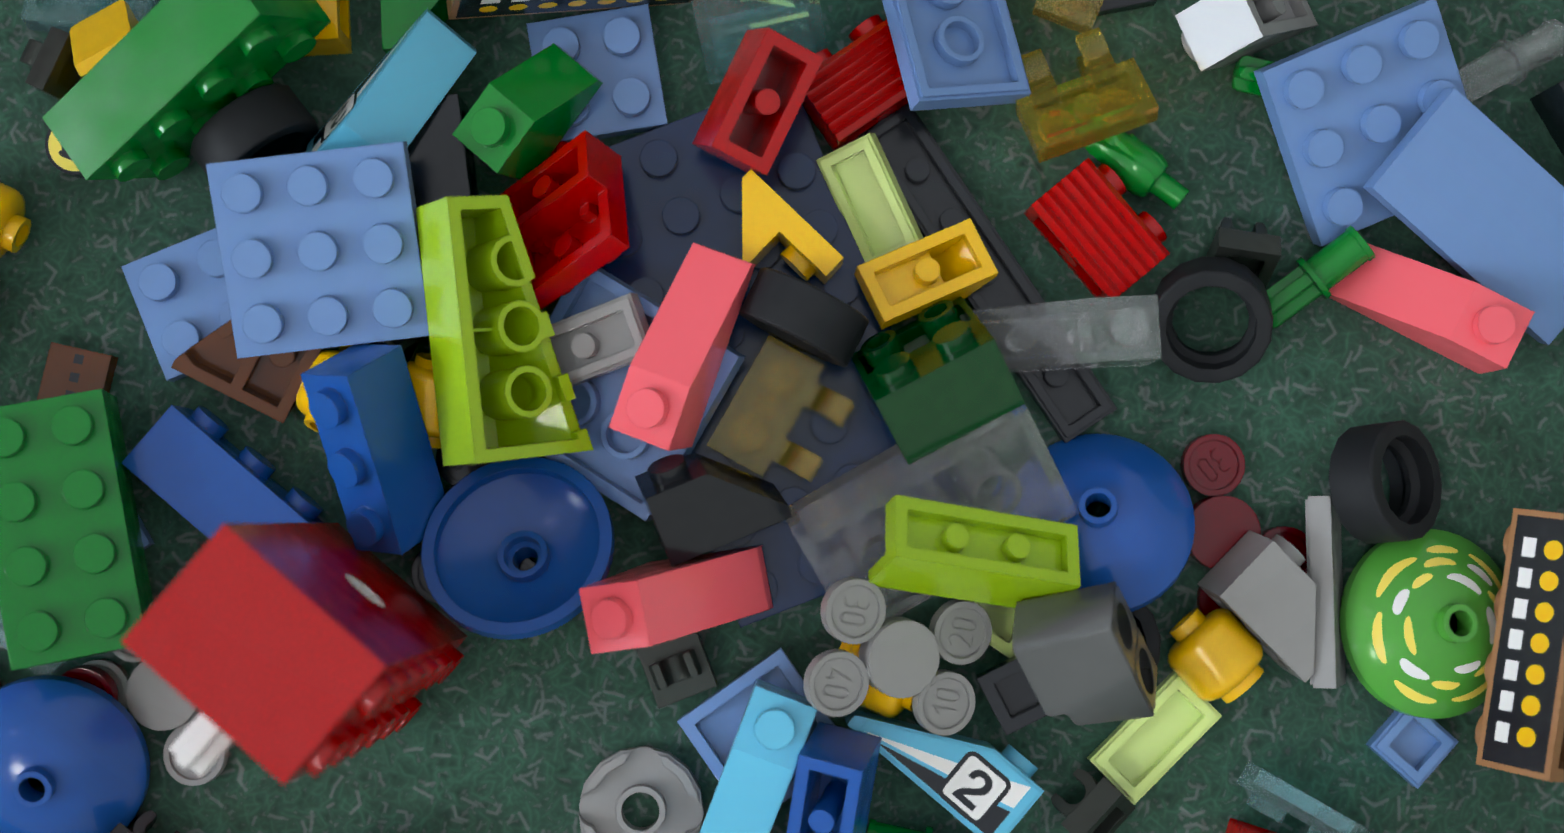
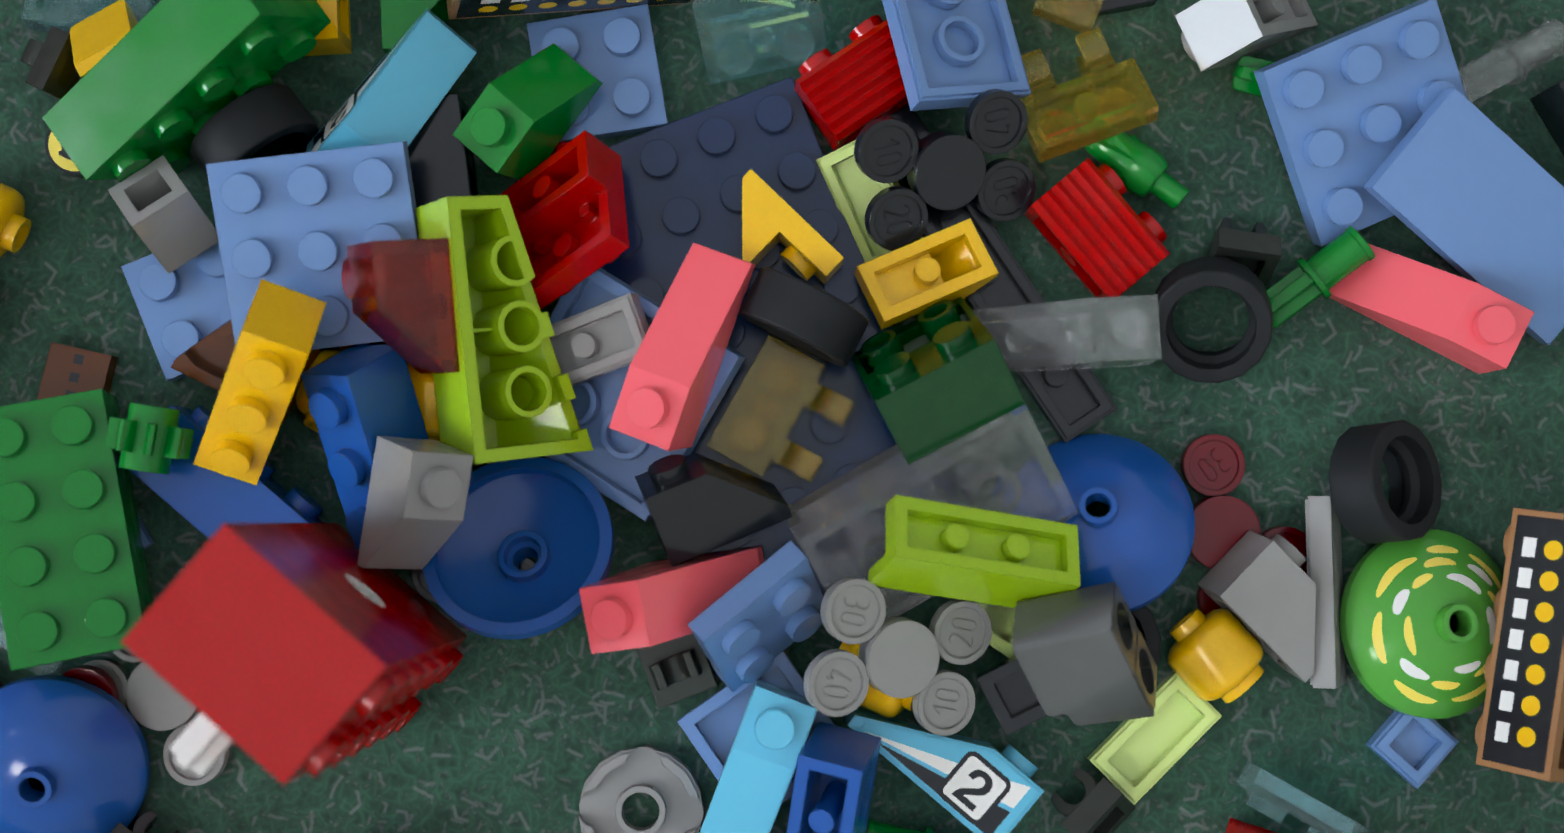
red brick [692,27,824,175] -> none
none -> green gear [105,402,194,474]
none -> light grey brick [108,155,218,274]
none -> yellow brick [193,279,327,485]
none -> clear red slope [341,238,459,374]
none -> light grey slope [357,436,474,570]
none -> medium blue plate [688,540,823,693]
none -> black piece [854,89,1036,251]

